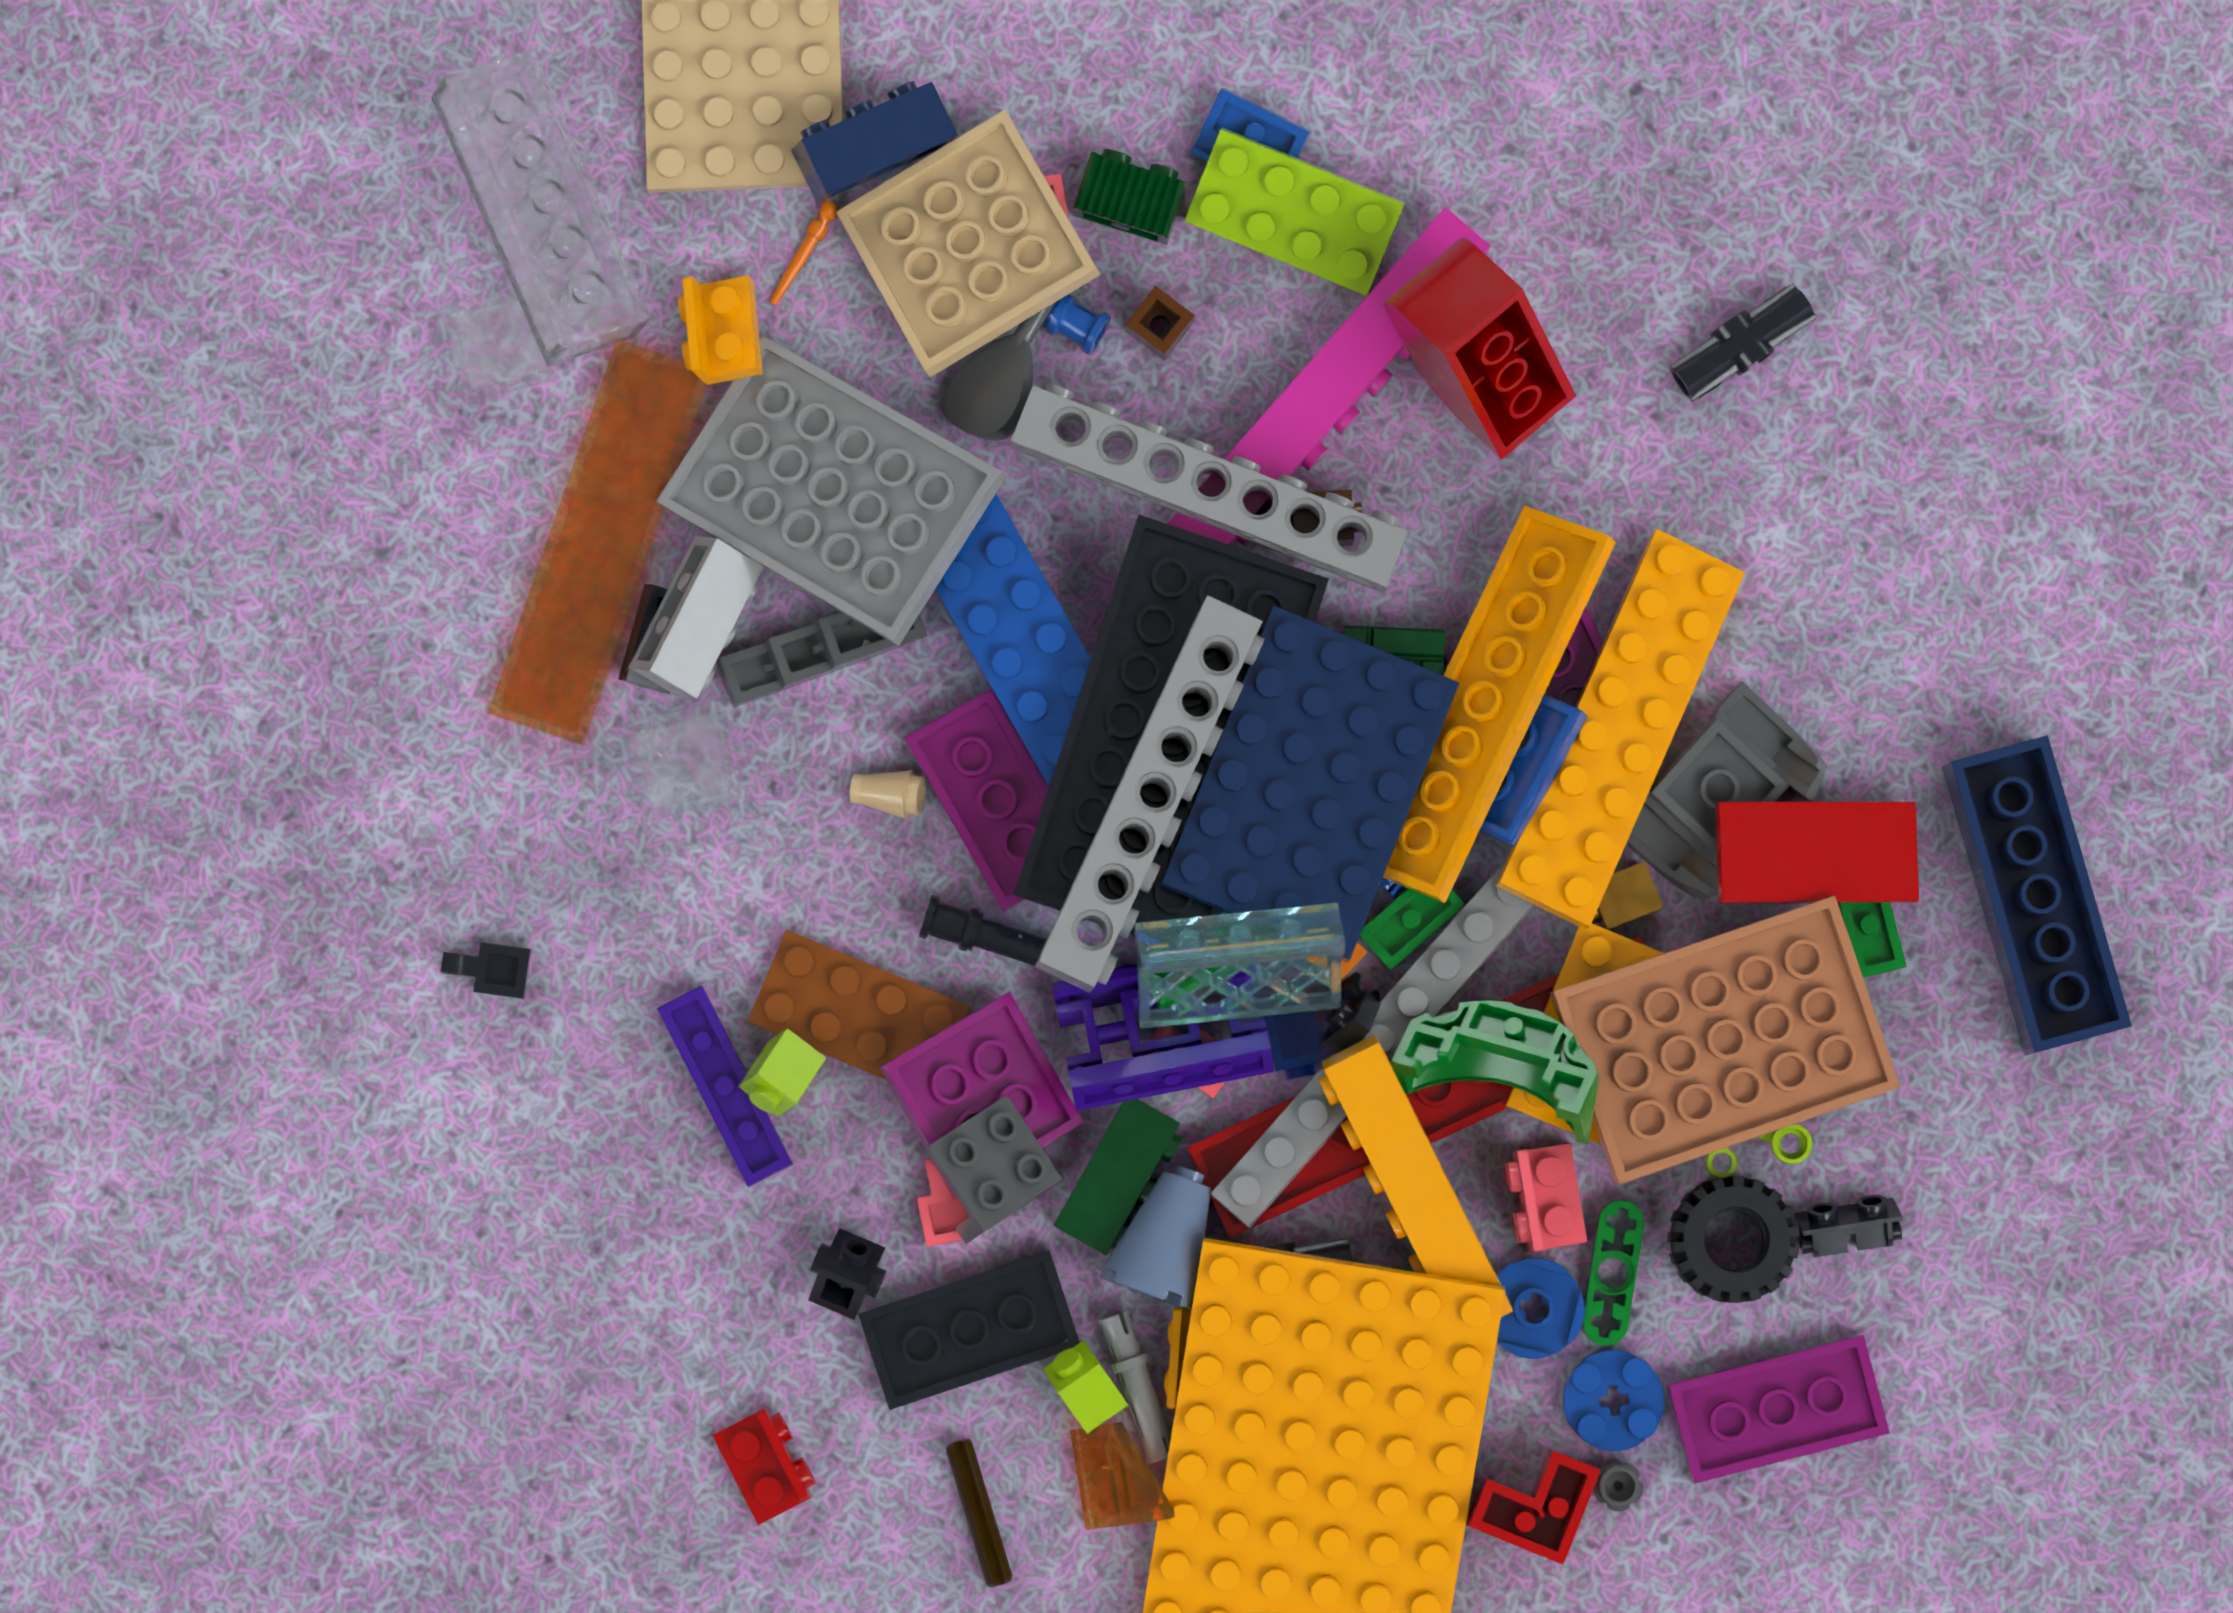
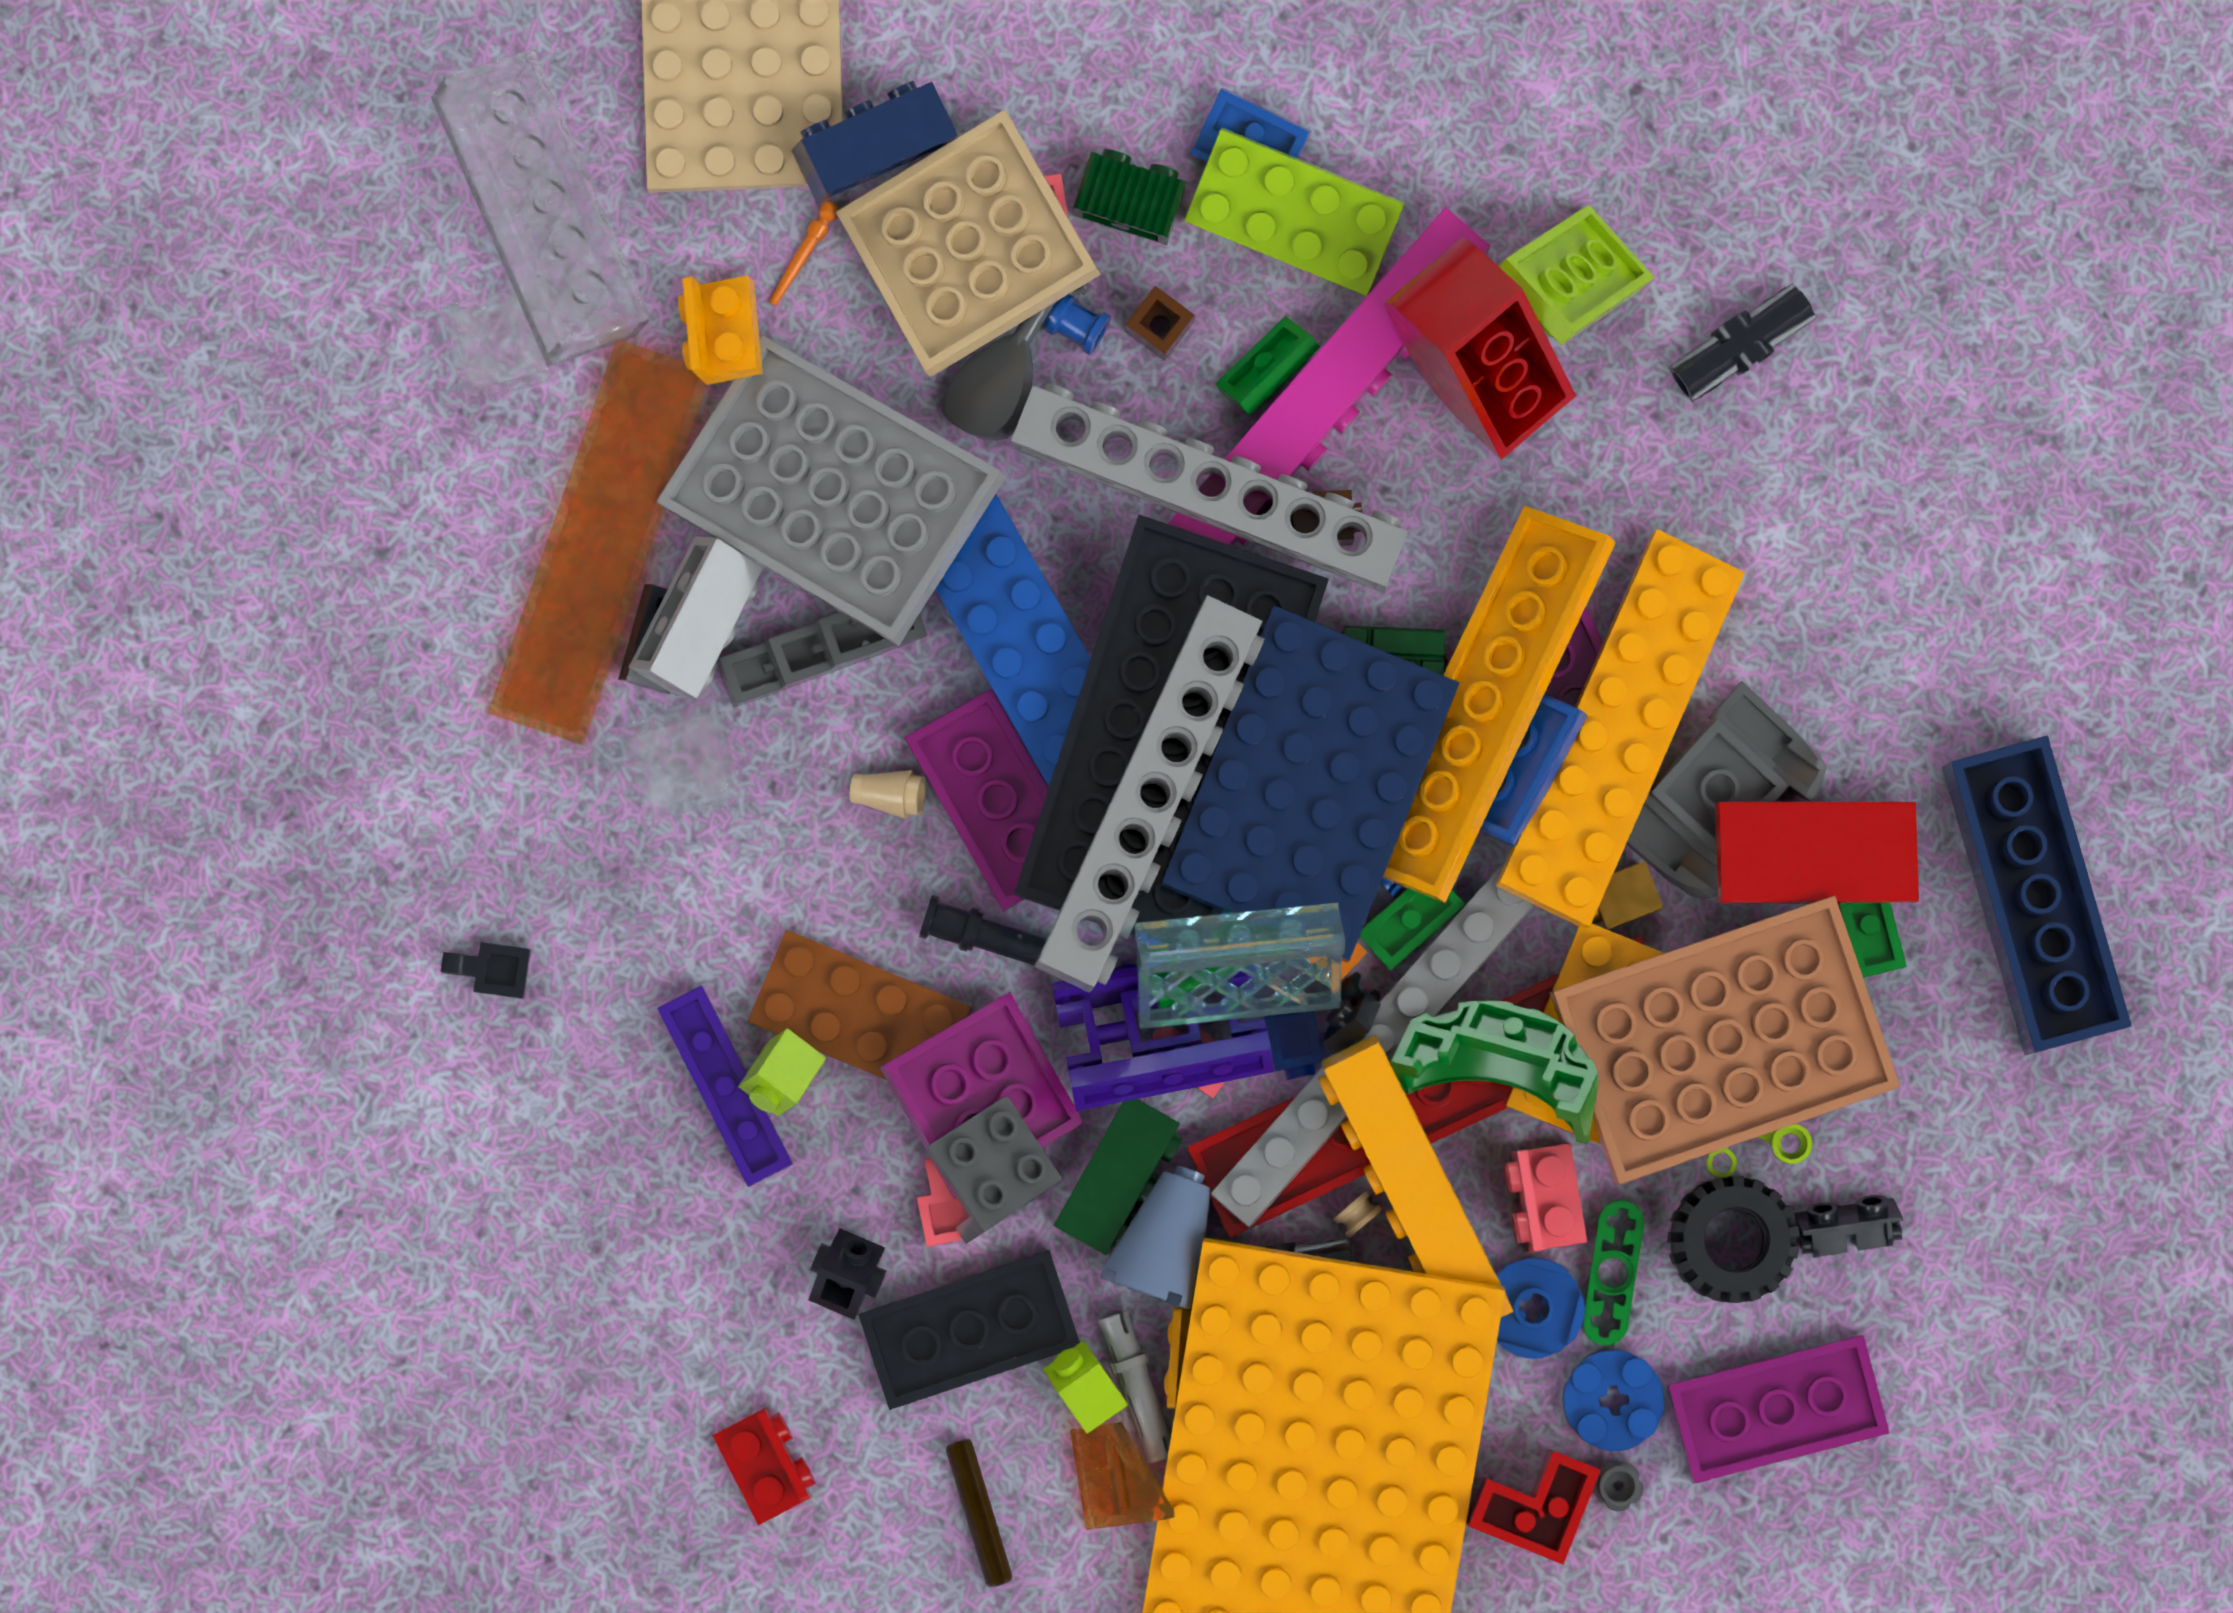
none -> green plate [1215,316,1320,415]
none -> tan bush [1332,1190,1382,1238]
none -> lime plate [1499,205,1655,346]

